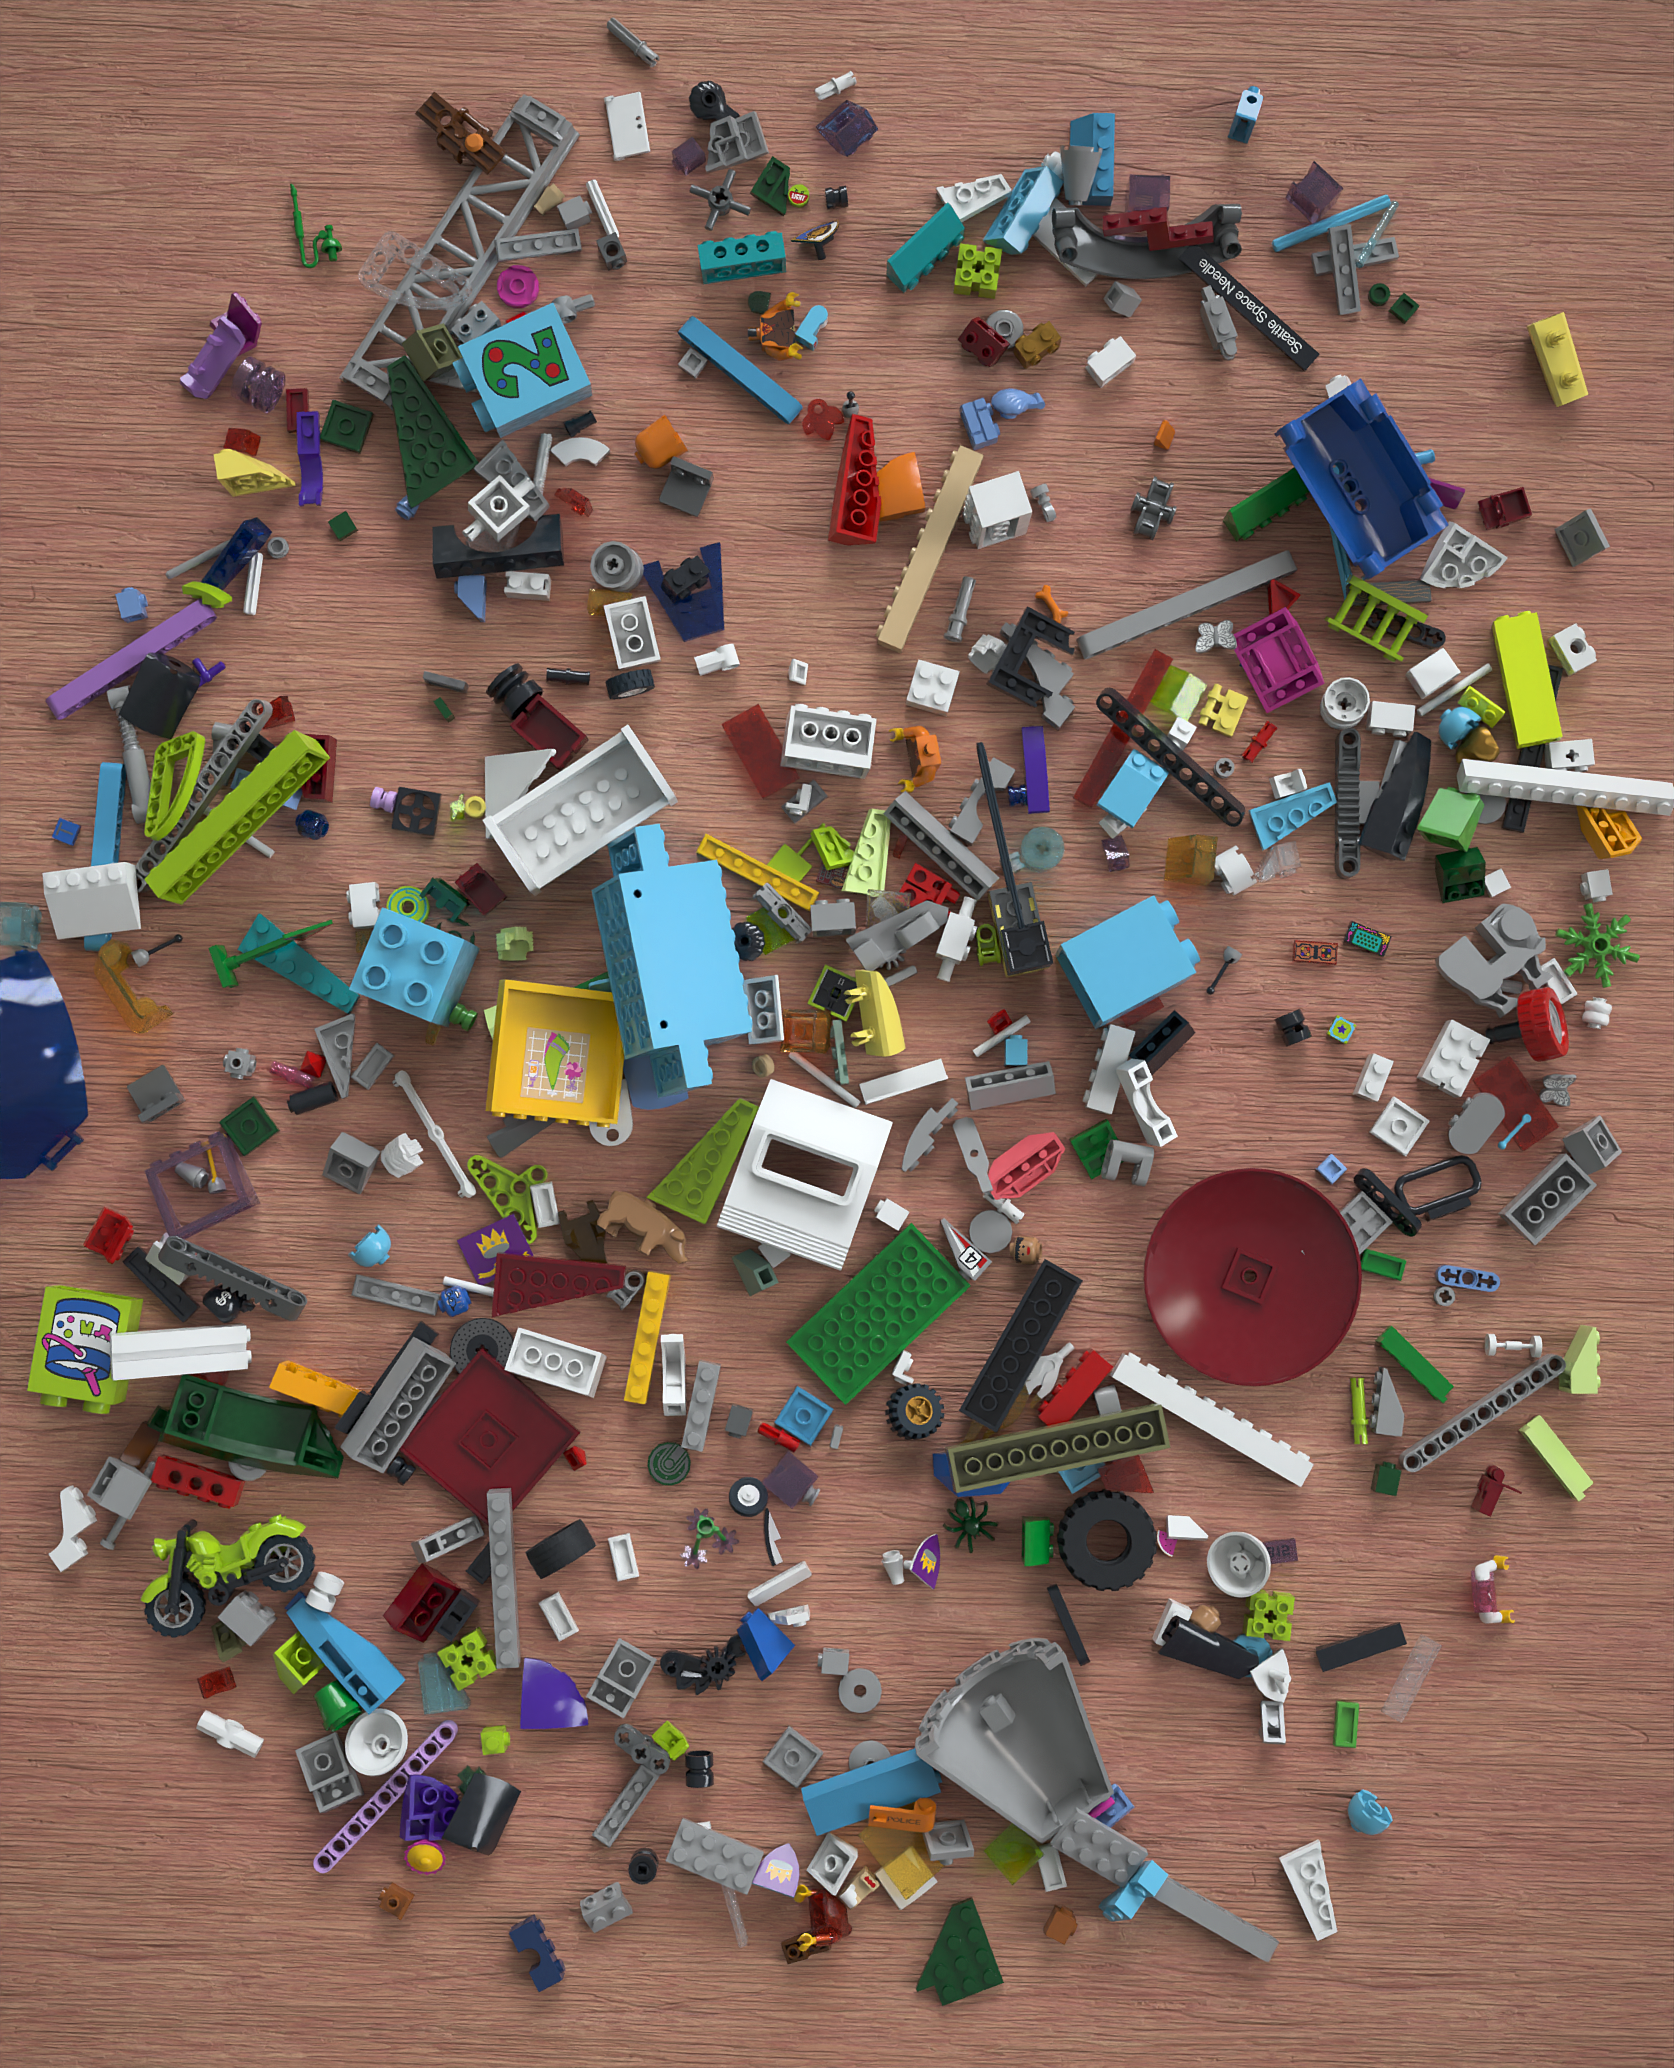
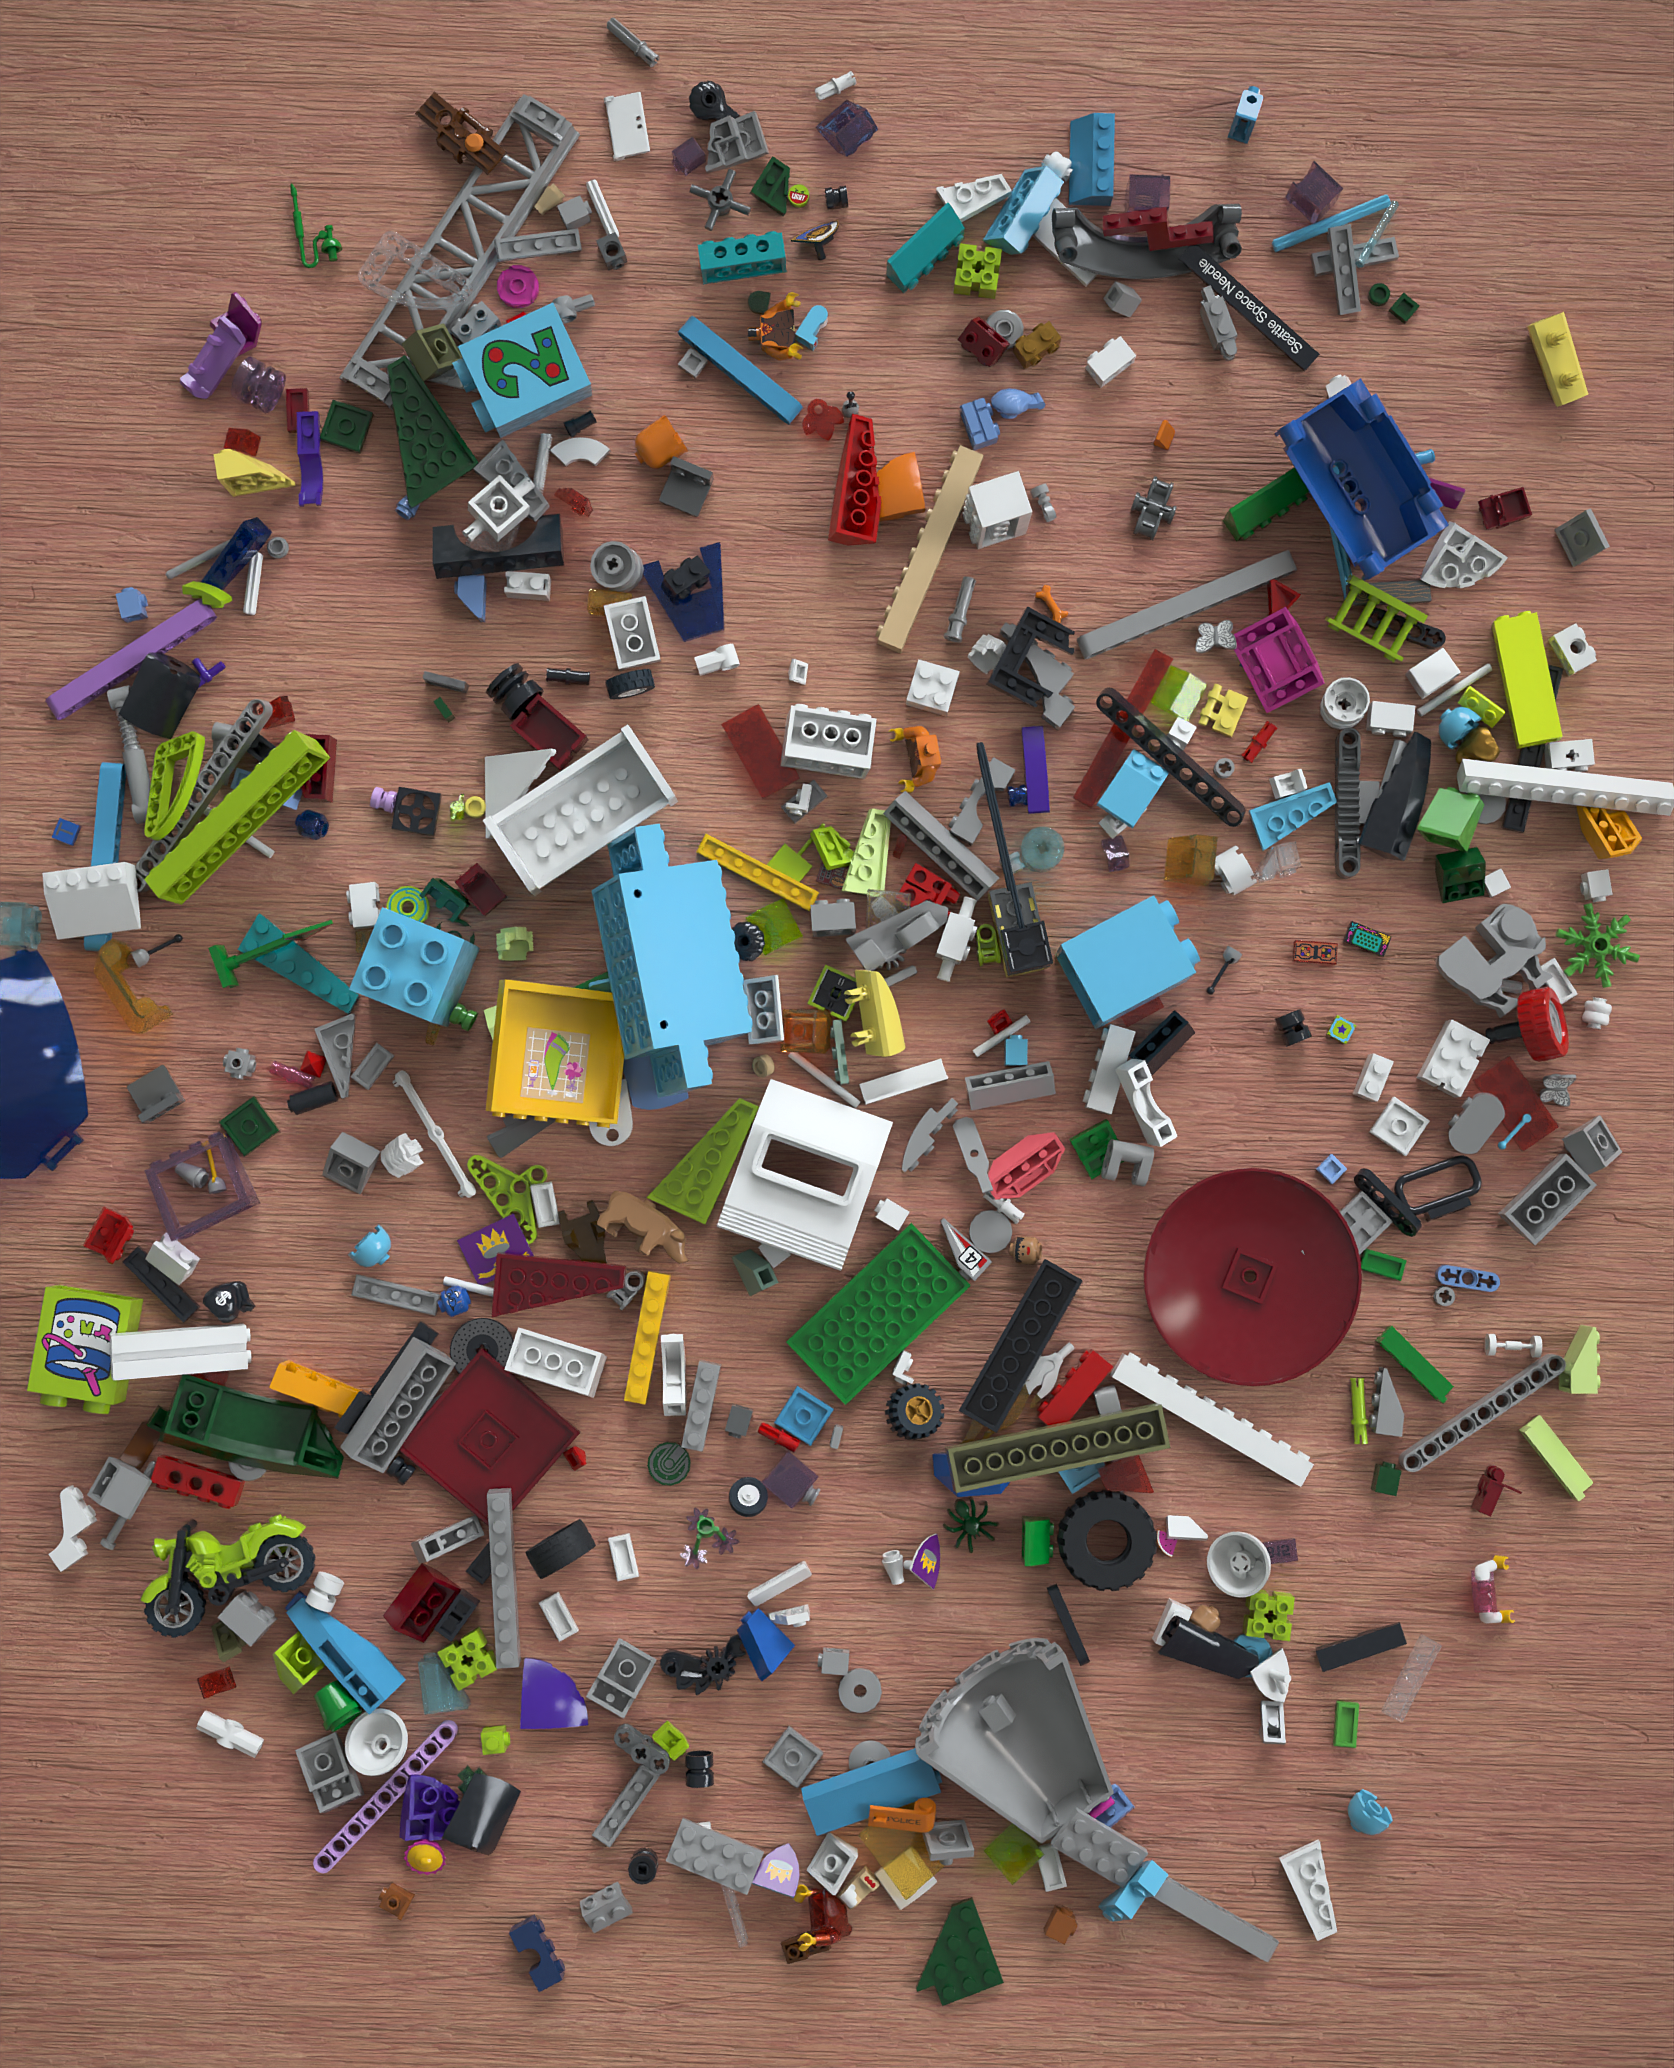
dark grey gear [158,1236,307,1321] -> none
dark green tile [328,511,358,541] -> none
light grey piece [753,883,812,944] -> none
sticker [764,1508,783,1566] -> none
light grey cone [1060,145,1103,206] -> none

